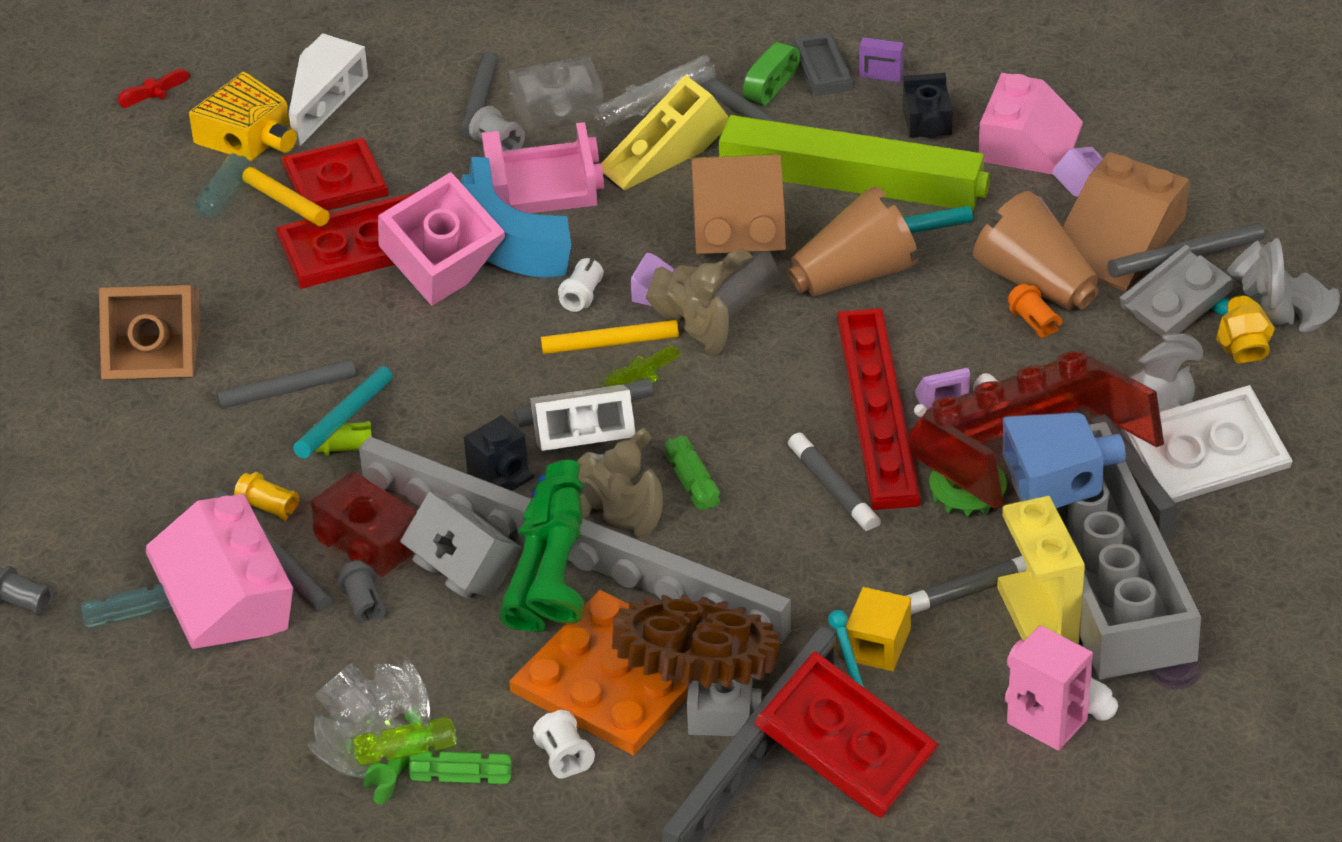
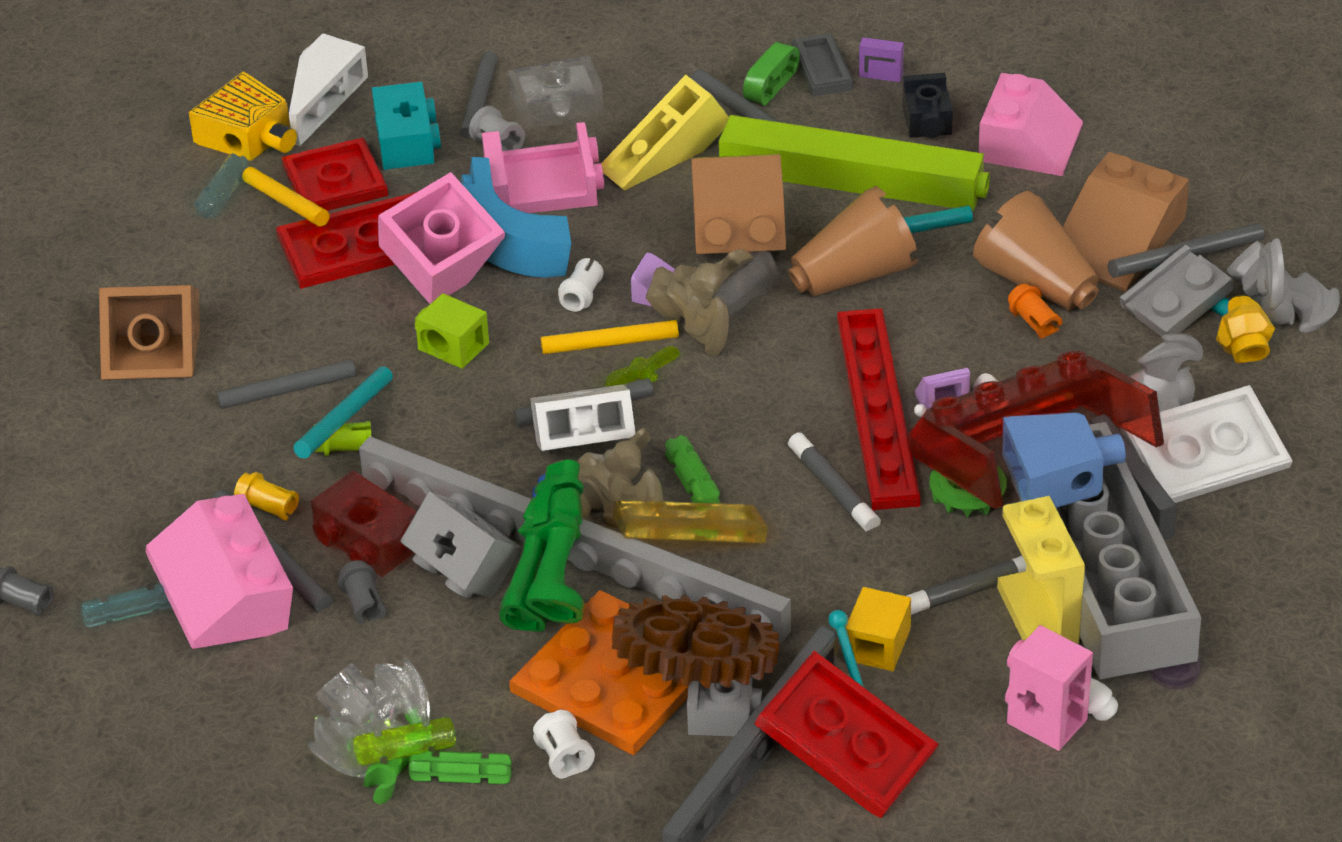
red piece [117,69,190,109] -> none
black brick [464,415,534,491] -> none
clear pin [593,53,716,131] -> none
lavender slope [1052,147,1103,197] -> none
none -> teal brick [372,82,441,170]
none -> lime brick [415,293,489,369]
none -> clear yellow tile [613,500,768,543]

